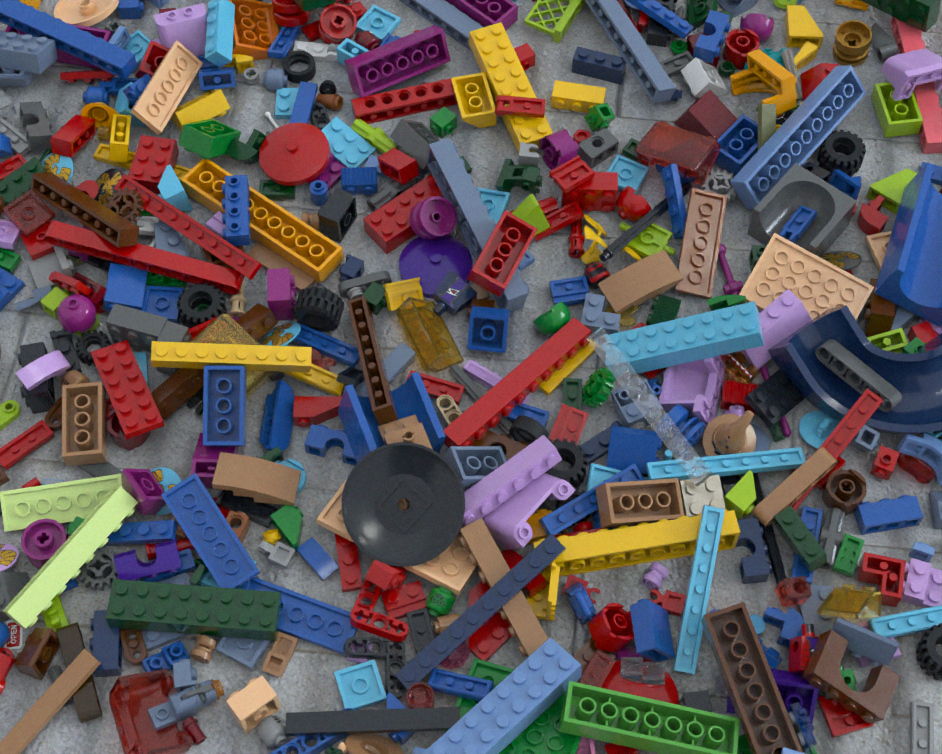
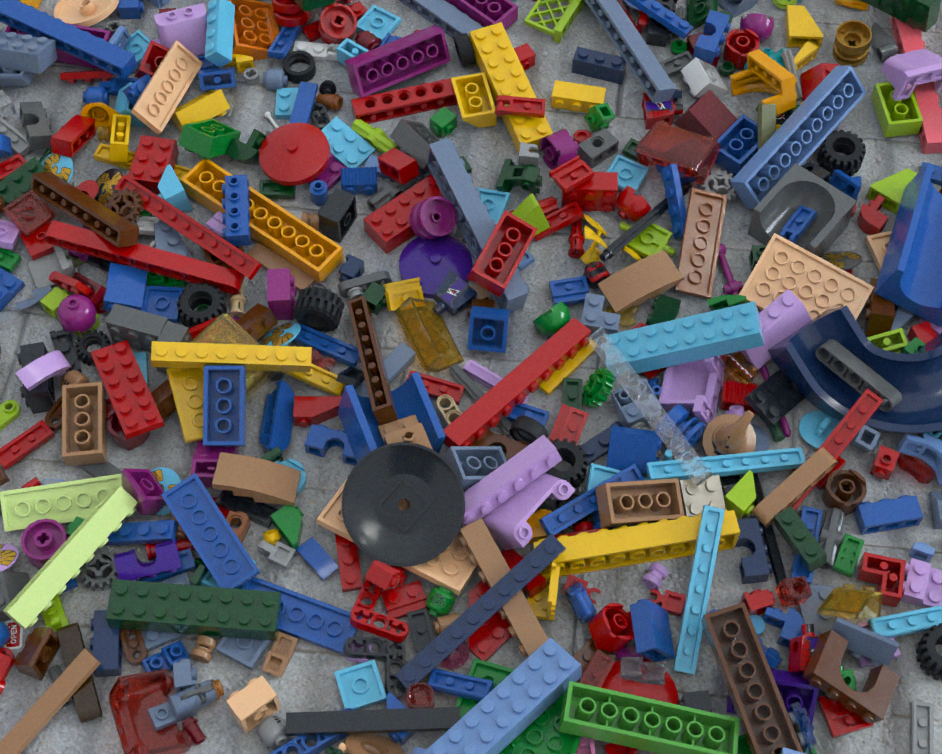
none -> yellow tile [166,368,204,444]
none -> black tyre [453,33,476,68]
none -> red torso [642,93,683,130]
none -> red brick [741,589,775,616]

